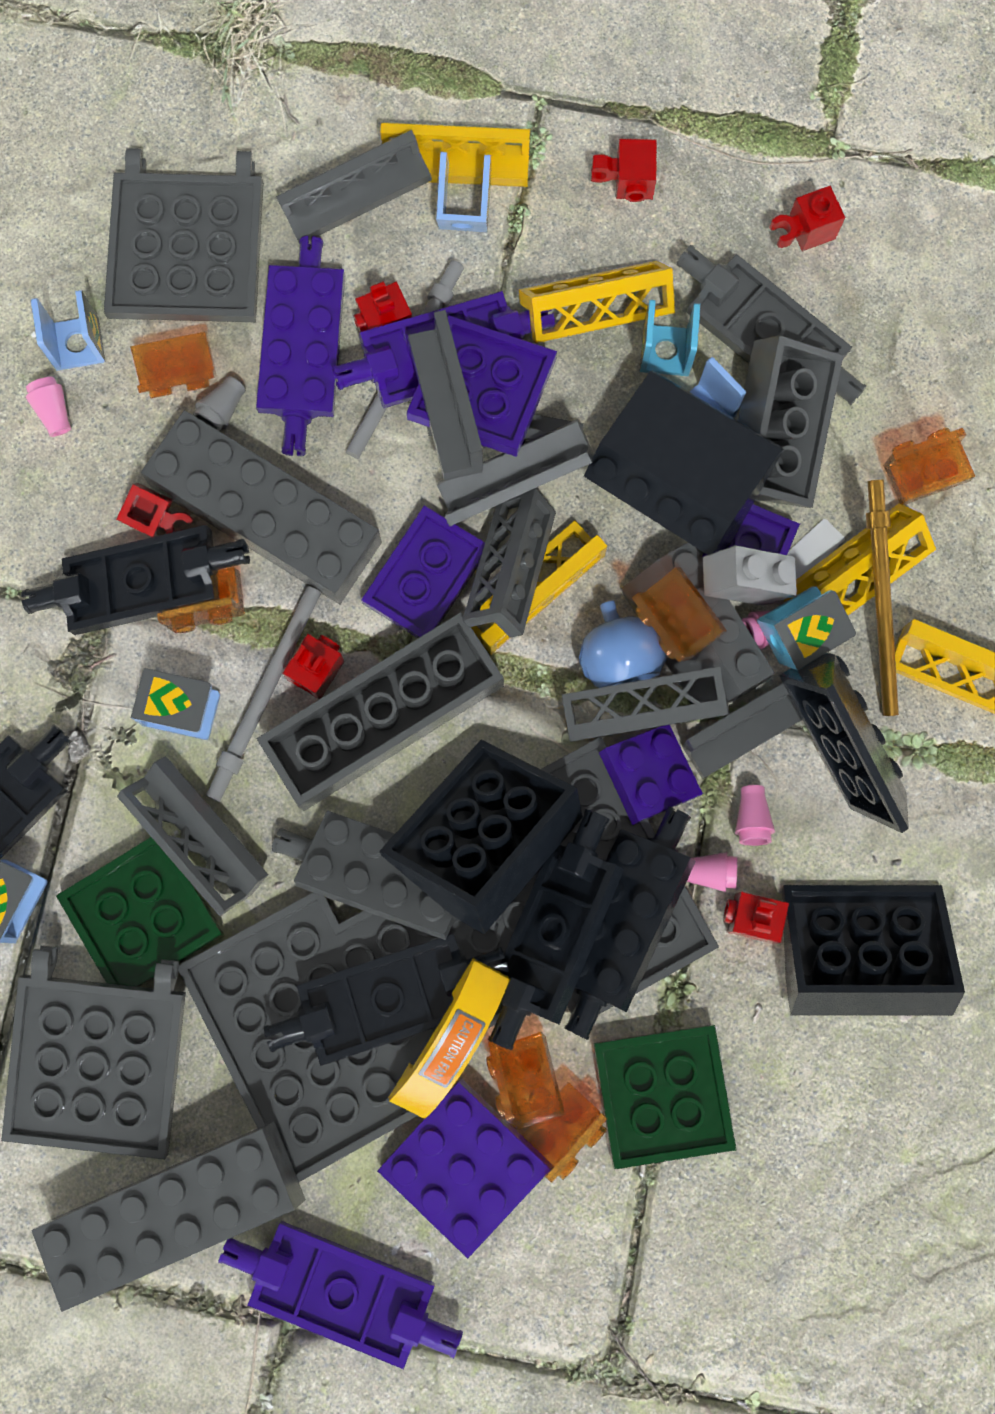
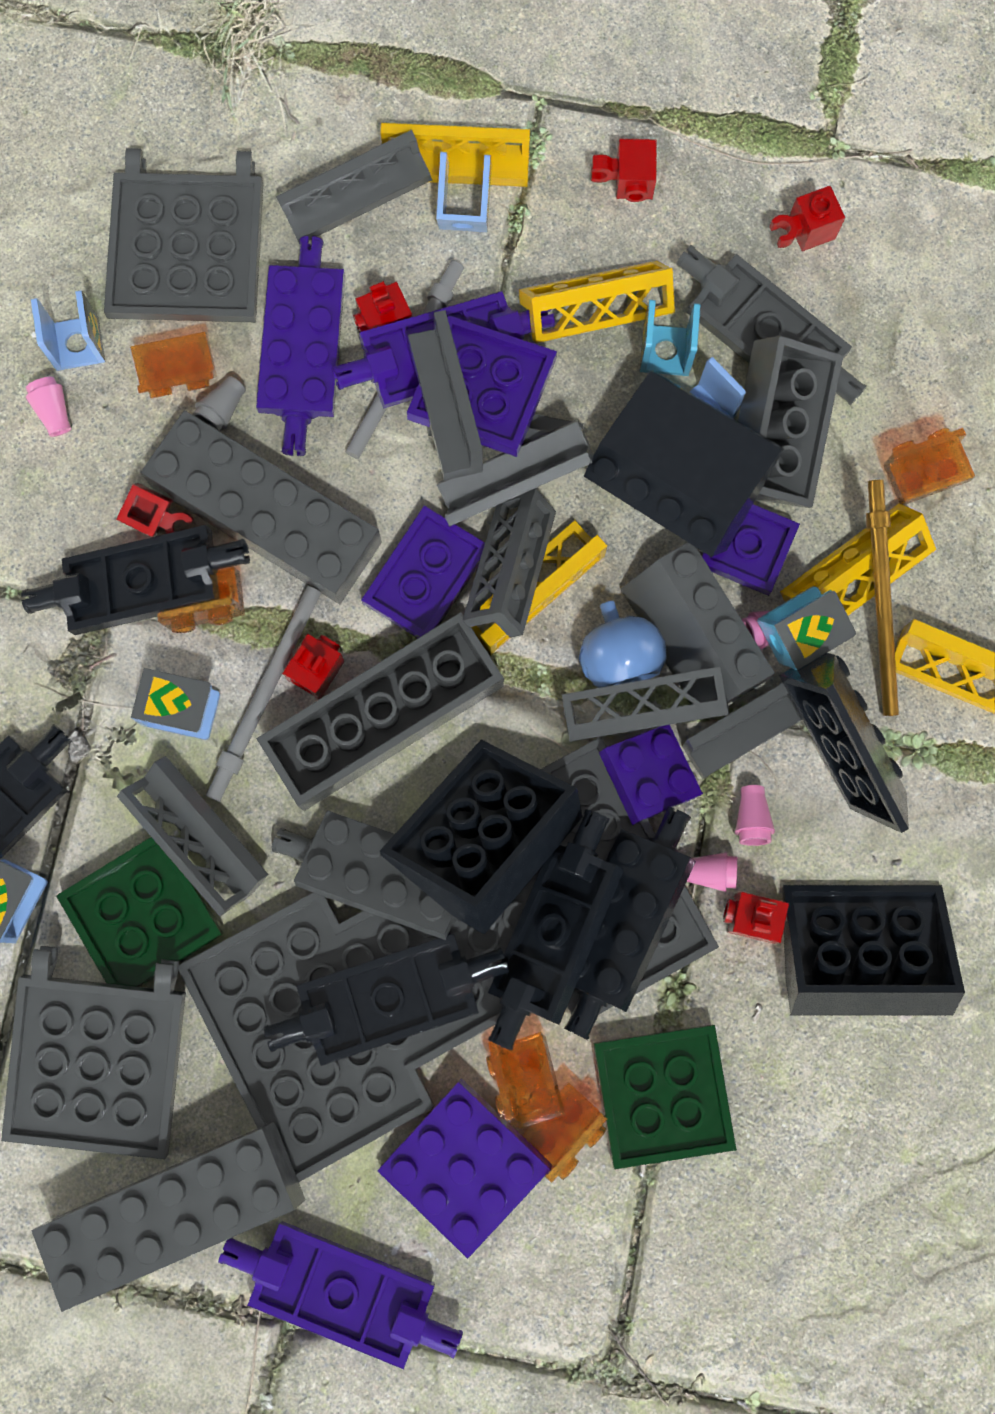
yellow slope [388,958,510,1119] -> none
clear orange bracket [632,567,727,662] -> none
light grey brick [703,545,797,606] -> none
white sticker [787,519,845,579] -> none

